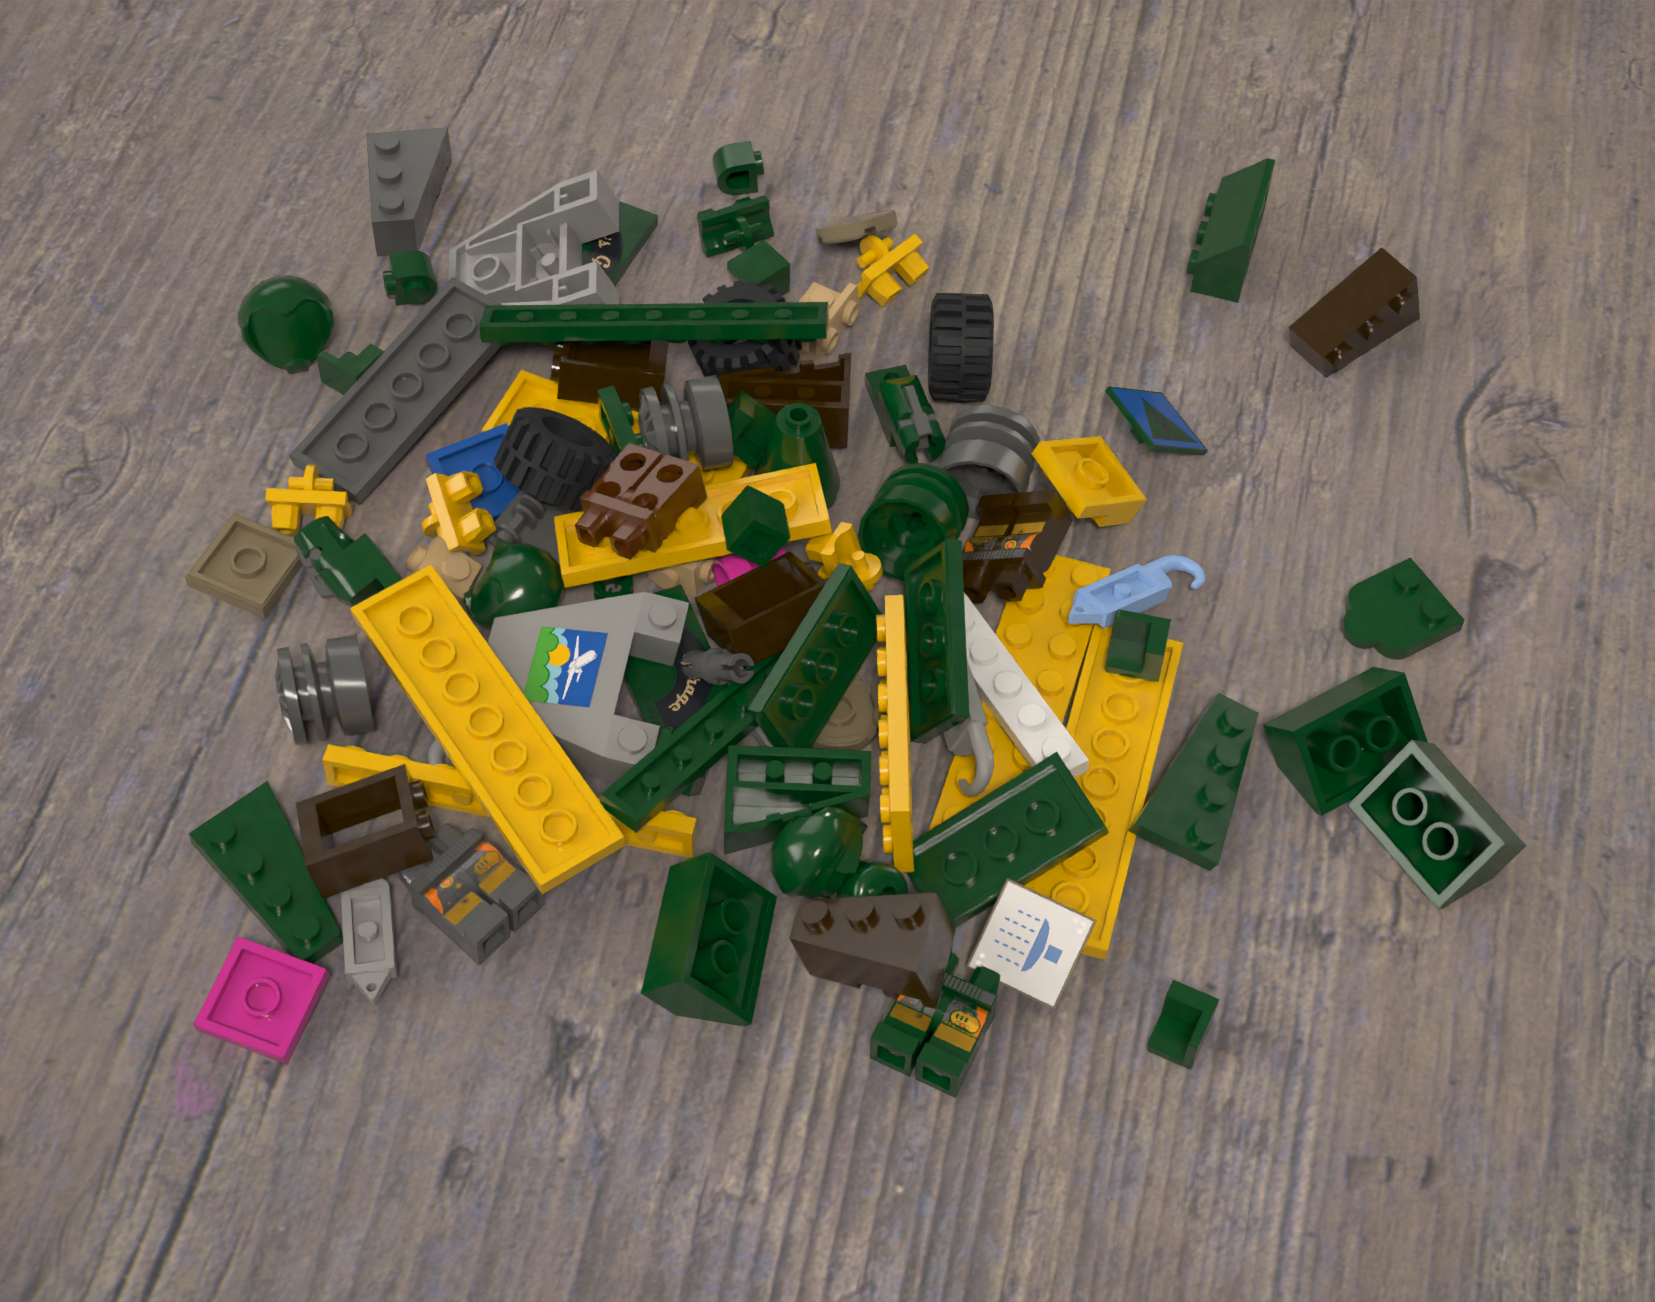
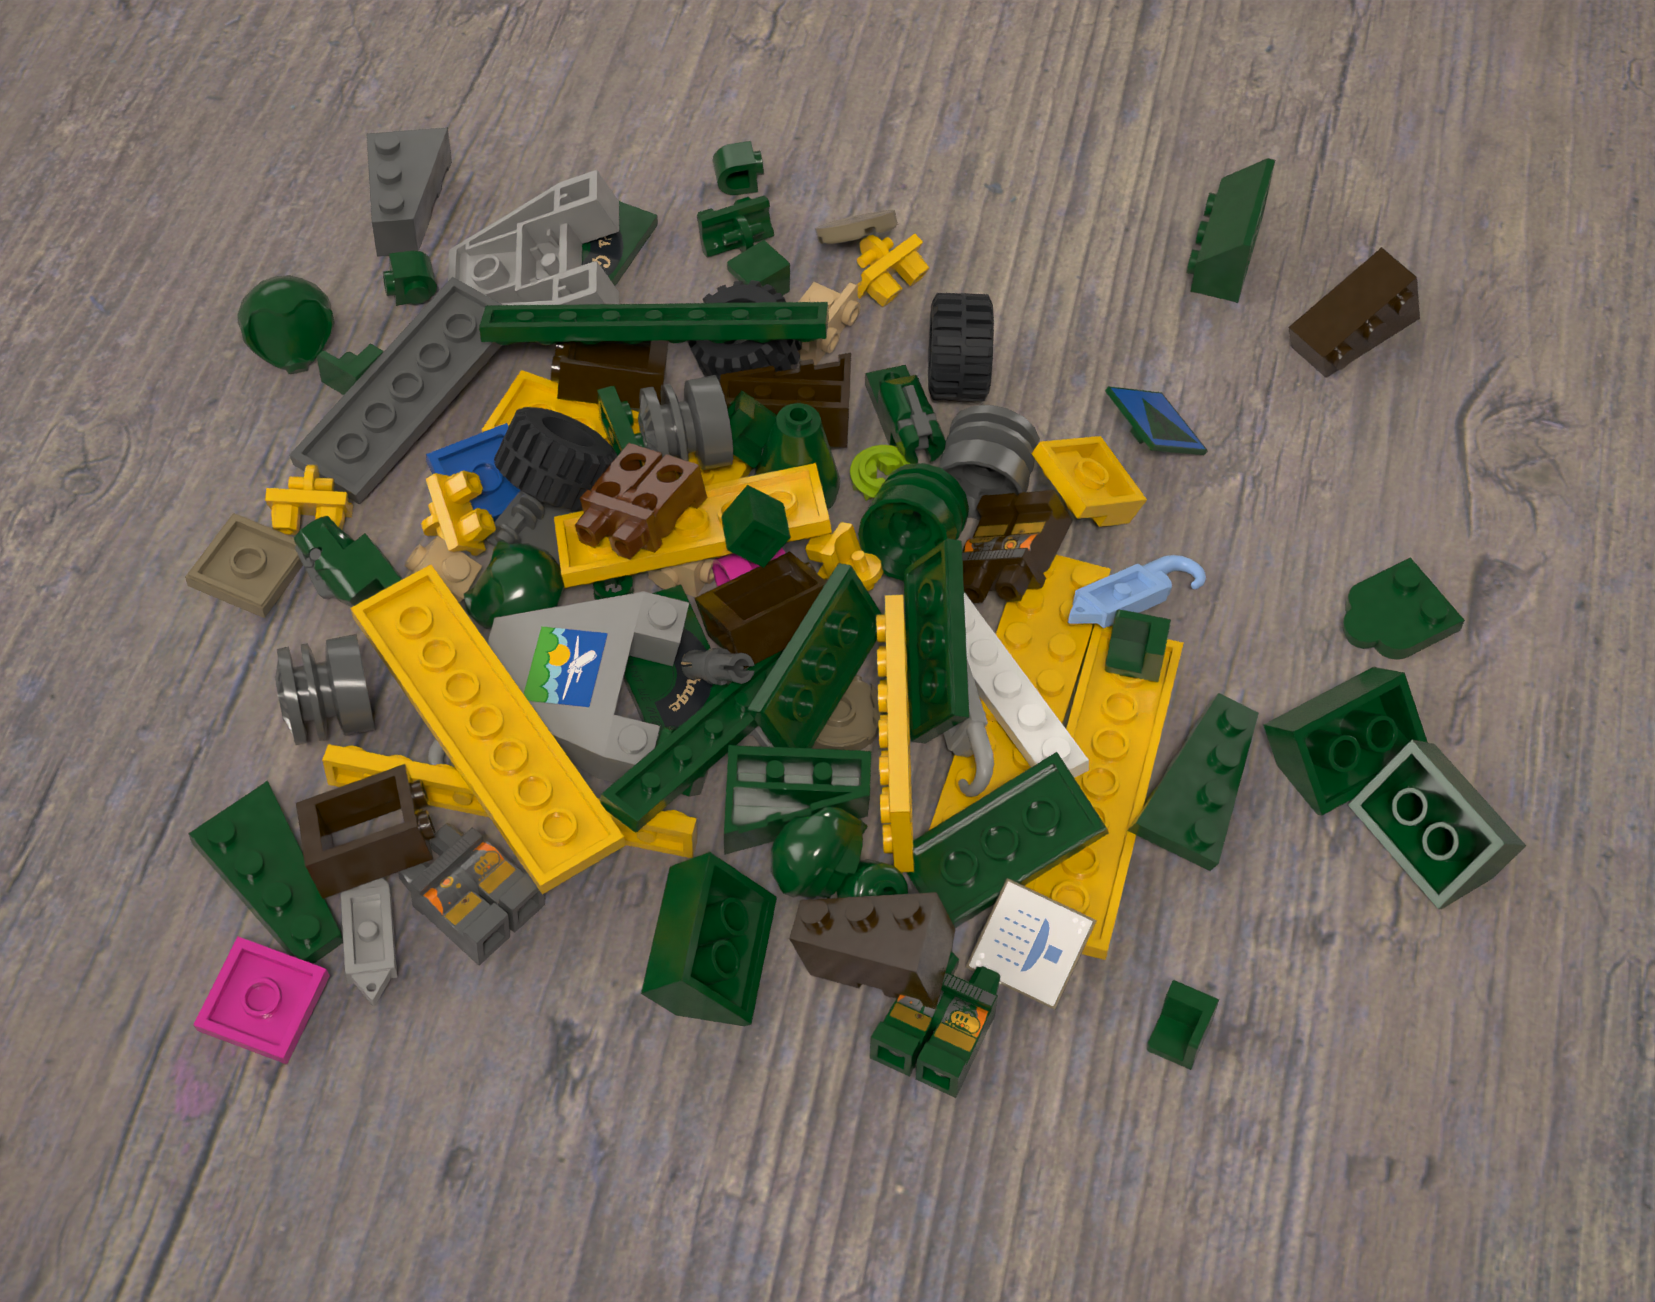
none -> lime gear [850,445,910,501]

